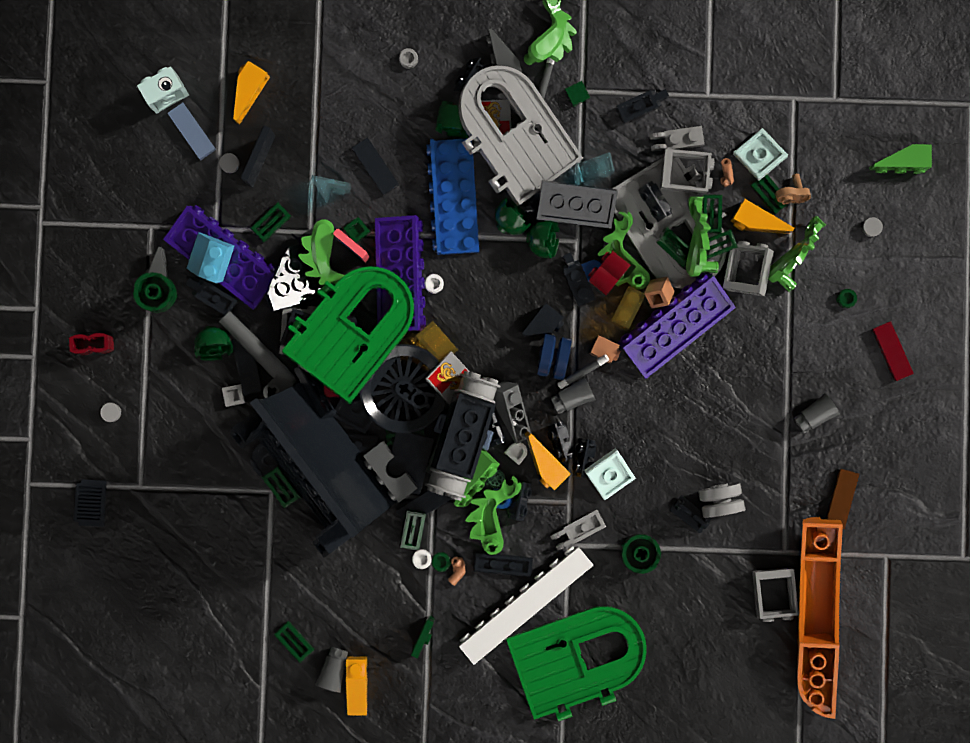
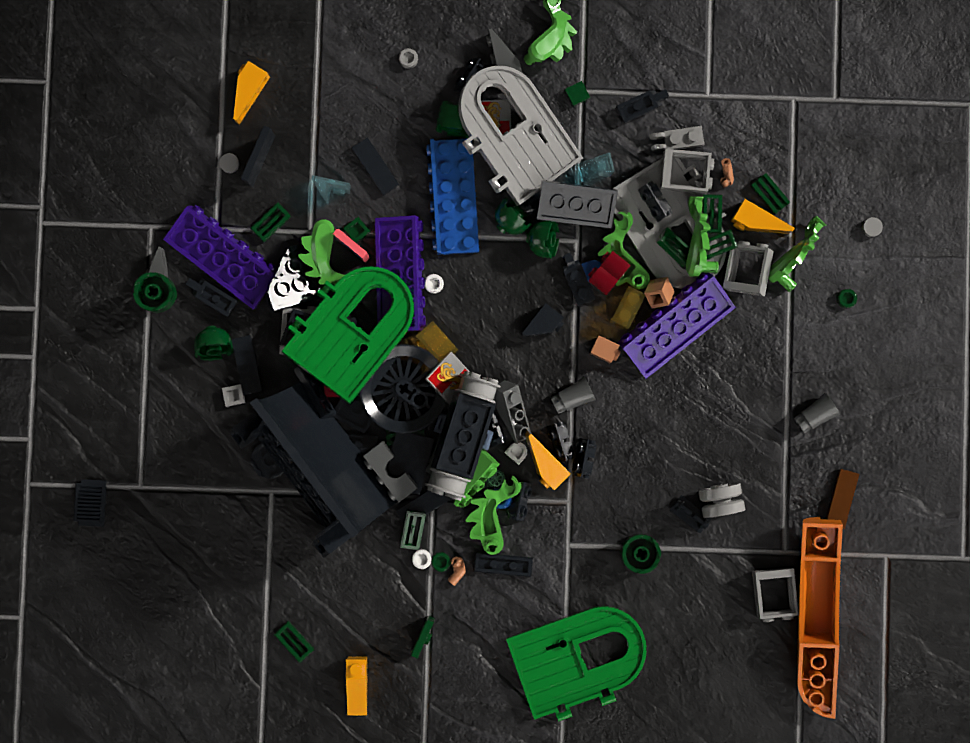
dark red brick [69,333,114,355] -> none
light grey tile [101,403,121,422] -> none
light aqua brick [137,66,189,114] -> none
sand blue tile [168,102,216,160] -> none
medium azure slope [186,232,234,283] -> none
dark grey axle [219,311,299,398] -> none
dark green tile [262,466,300,508] -> none
dark grey plant [315,647,348,693] -> none
white brick [459,546,593,665] -> none
dark blue wheel [537,334,572,380] -> none
dark grey bar [538,57,554,99] -> none
light grey hinge [550,509,606,550] -> none
dark grey bar [558,354,609,389] -> none
light aqua tile [584,448,636,500] -> none
light aqua tile [733,128,788,181] -> none
medium nougat piece [775,174,811,204] -> none
bright green slope [870,144,932,174] -> none
dark red tile [872,321,914,381] -> none

